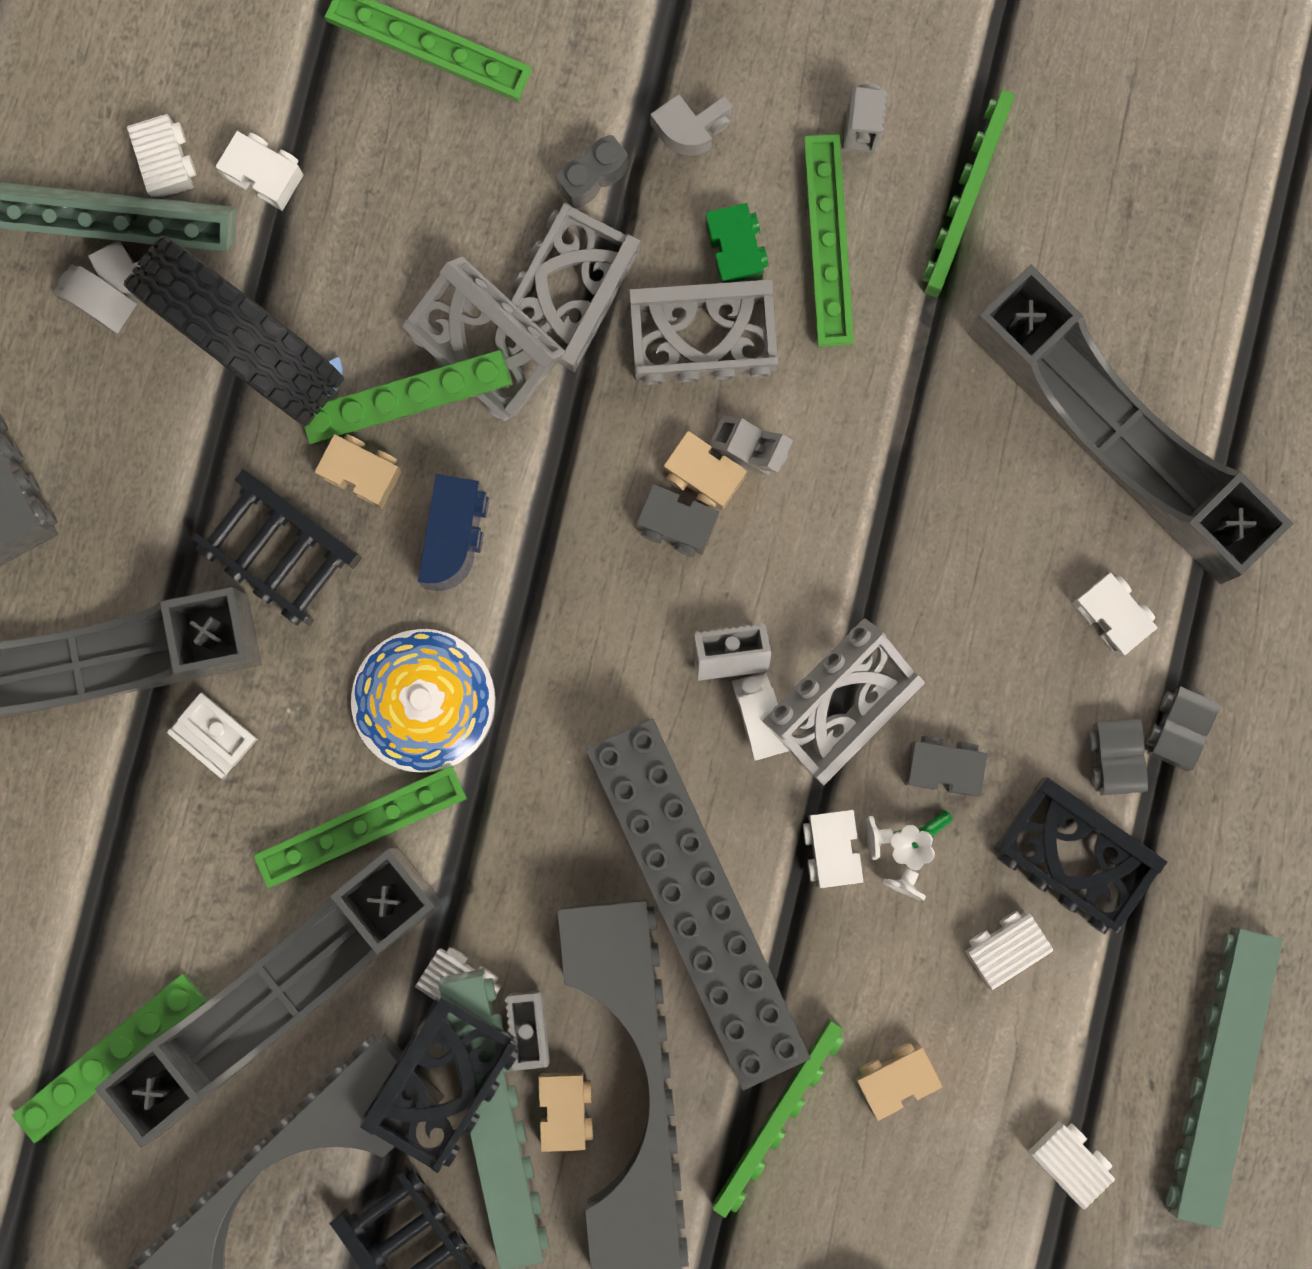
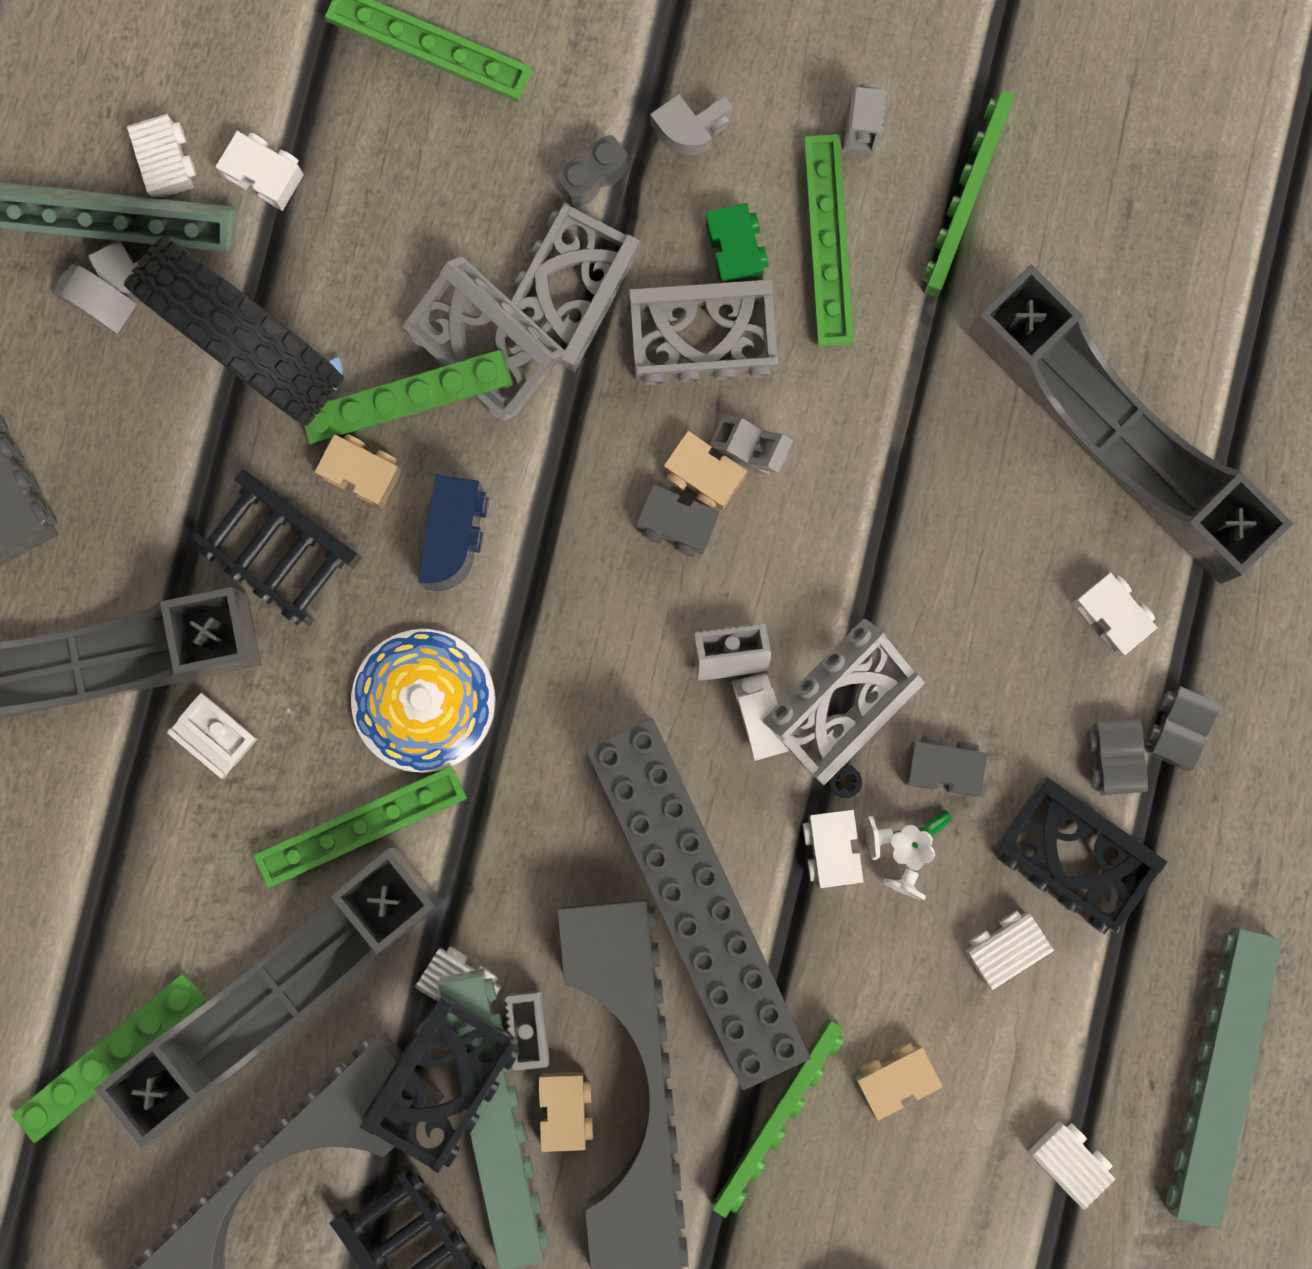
none -> black bush [829,766,862,798]

